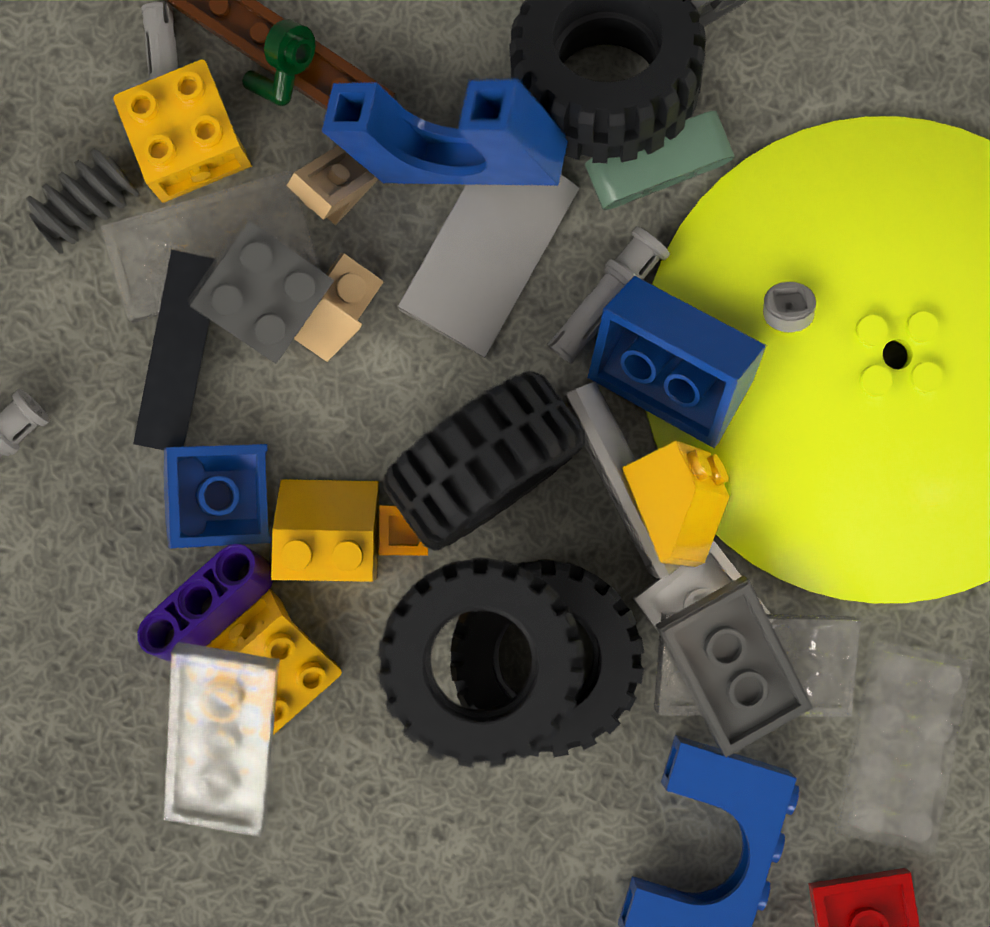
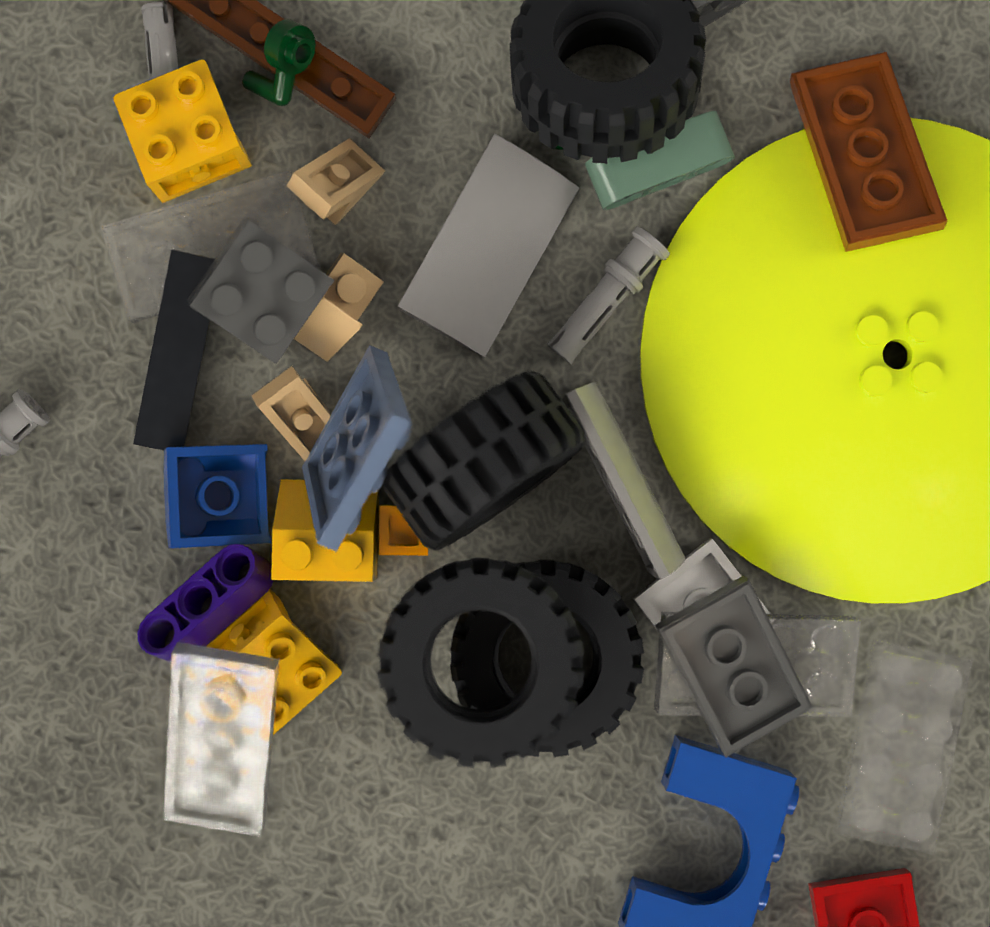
dark grey piece [26,148,140,254] -> none
blue arch [322,79,568,186] -> none
blue slope [587,276,766,448] -> none
yellow slope [622,441,729,567] -> none
light grey tile [763,282,816,332] -> none
none -> tan slope [251,366,331,461]
none -> sand blue plate [302,345,412,551]
none -> dark orange tile [790,52,947,252]

